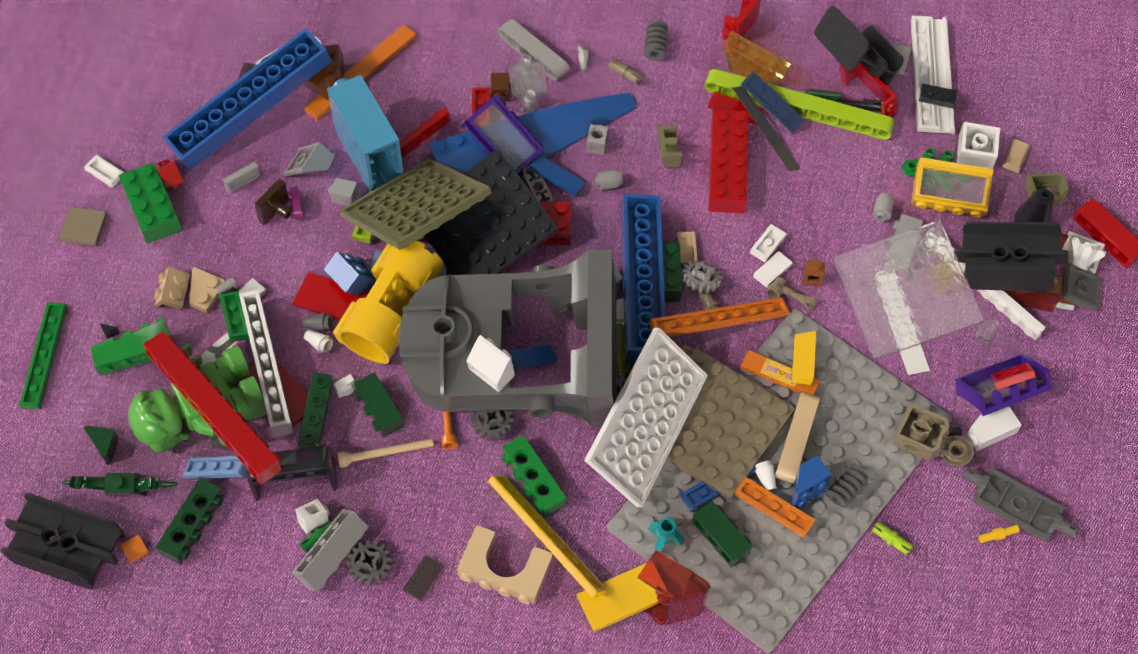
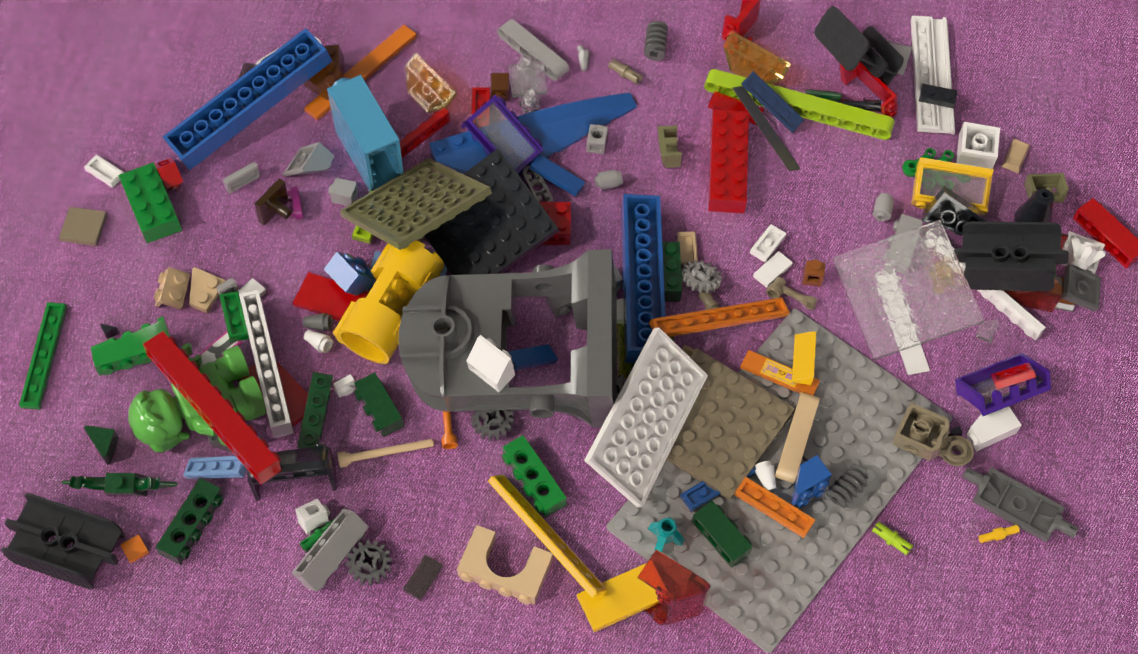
none -> clear yellow wedge [405,53,458,113]
none -> black wedge [921,186,997,236]

